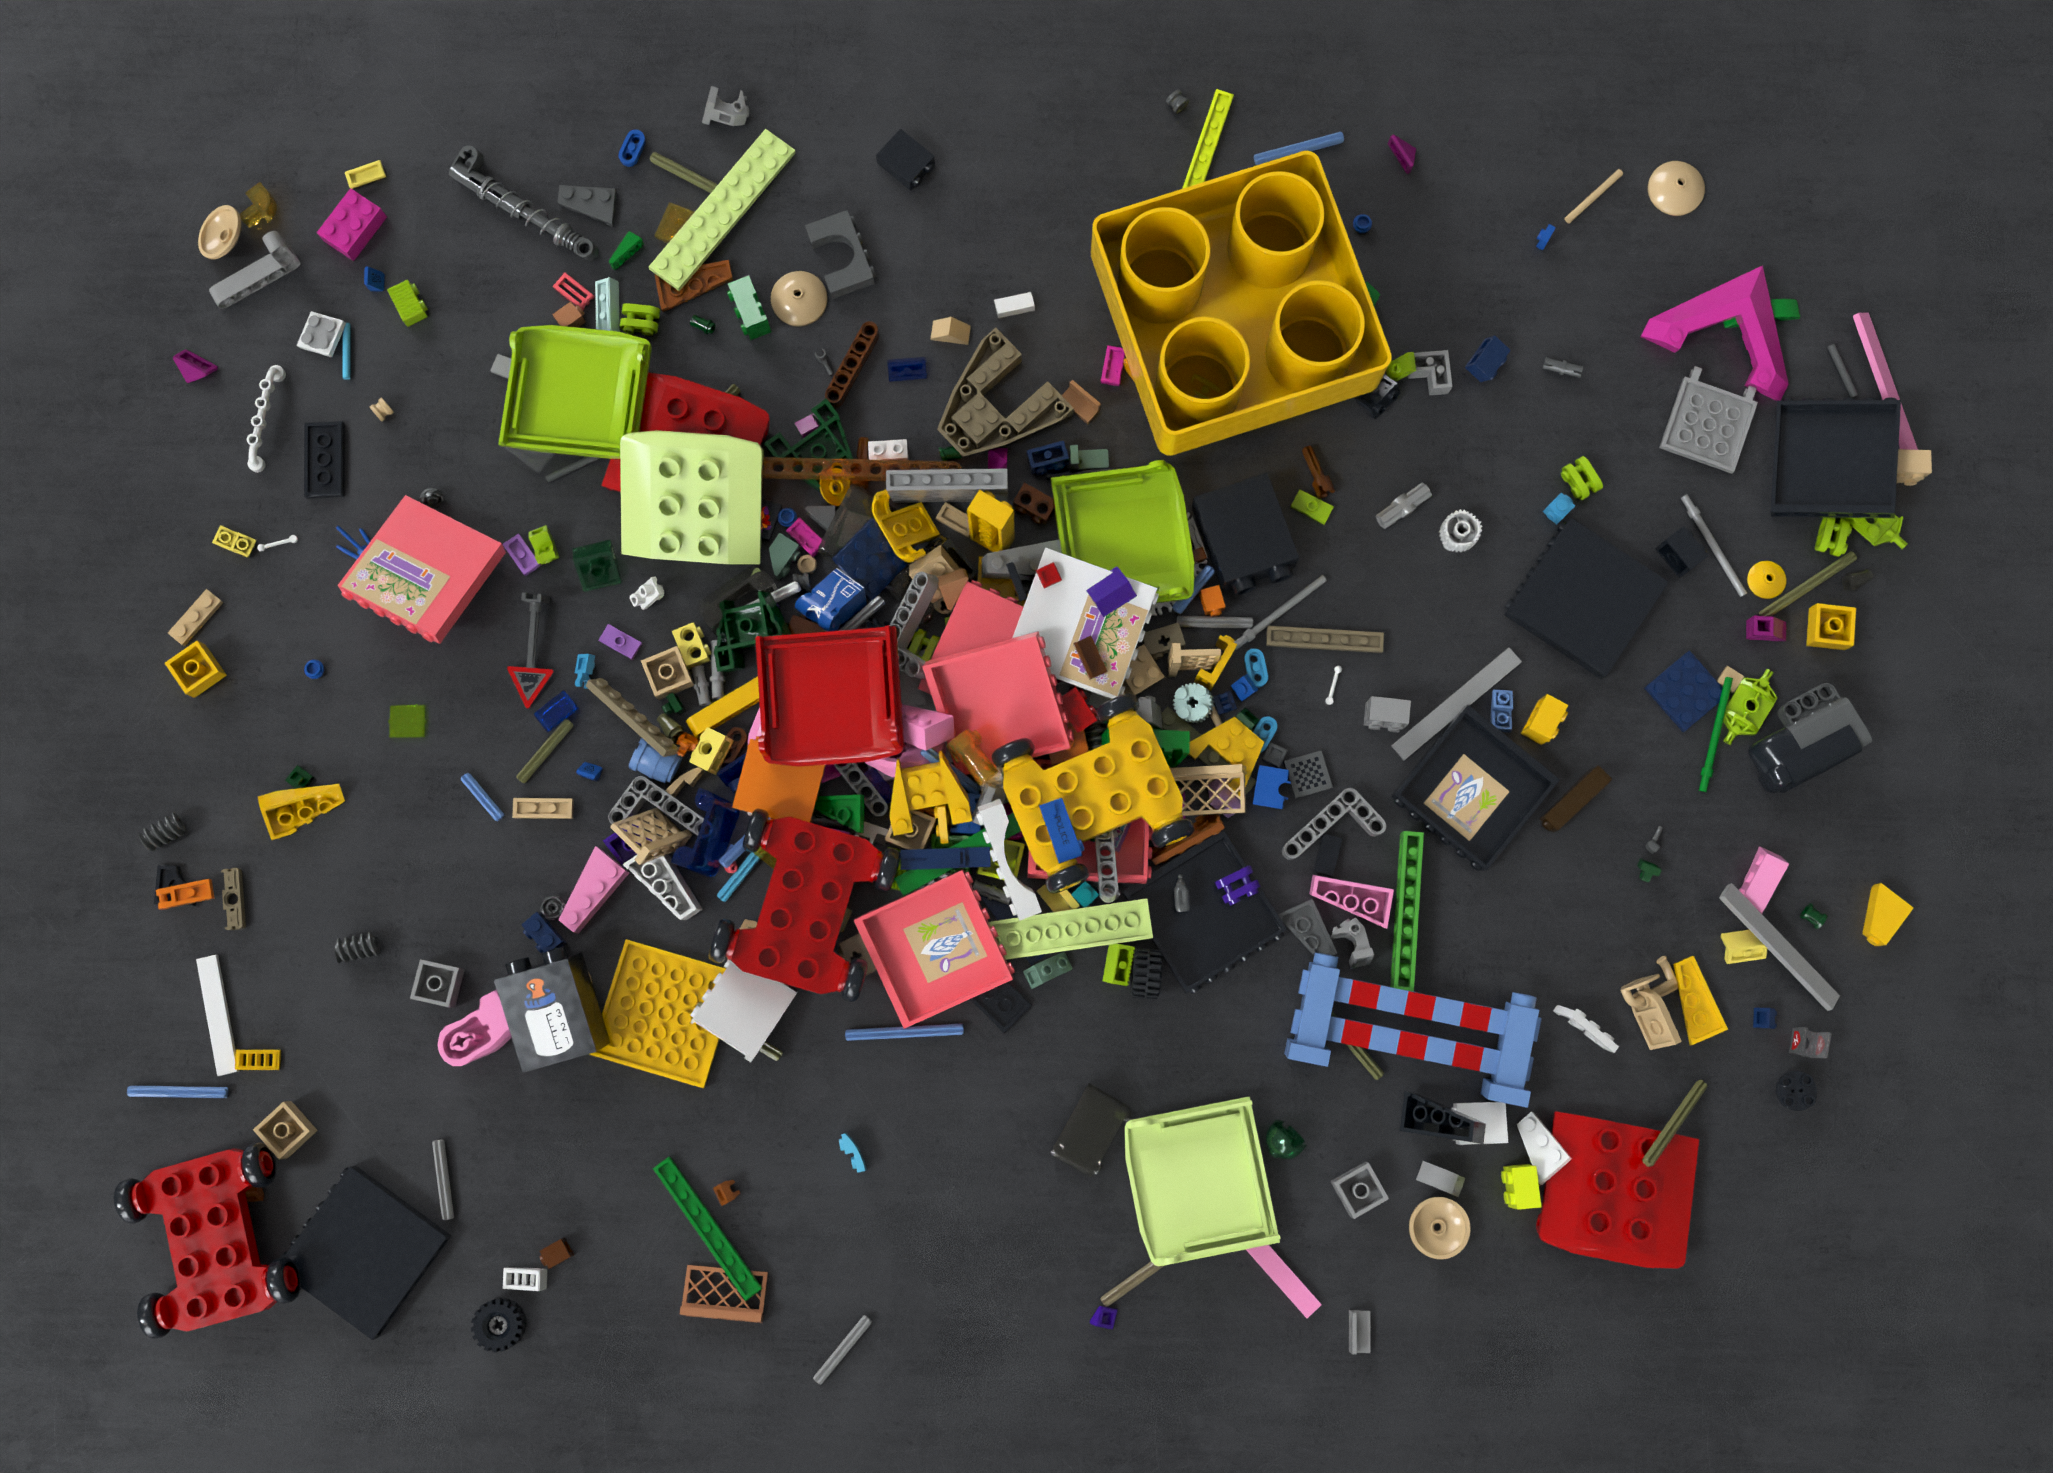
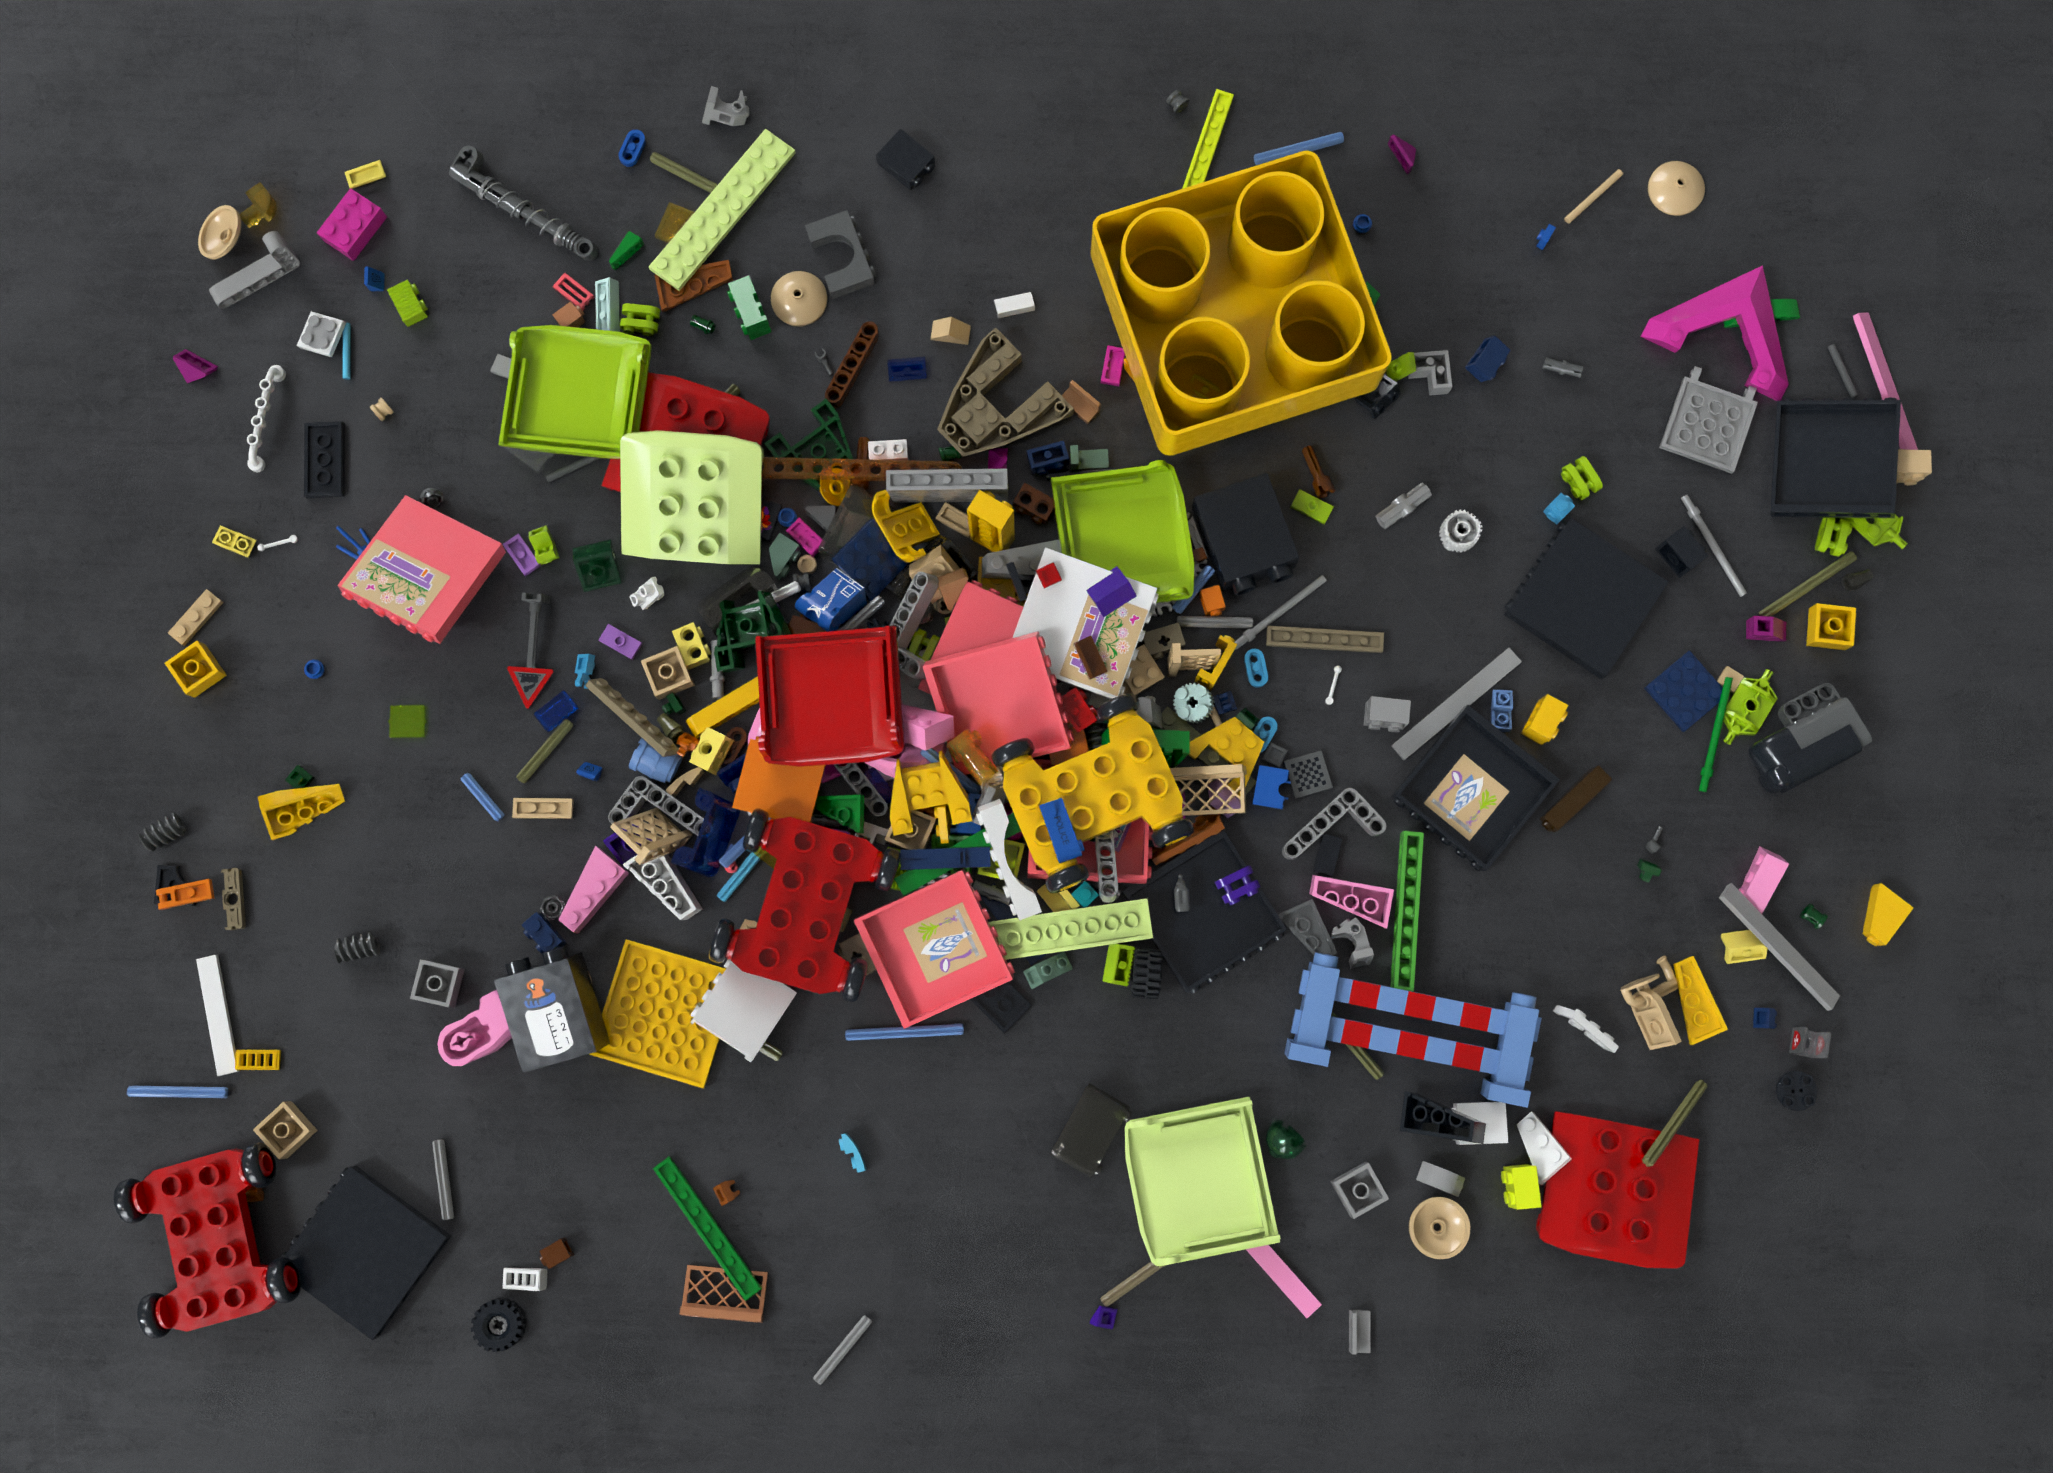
dark grey wing [557,185,617,227] -> none
light grey pin [692,665,712,706] -> none
tile [795,414,819,438] -> none
blue plate [1231,674,1258,702] -> none
yellow dish [1747,561,1786,599] -> none

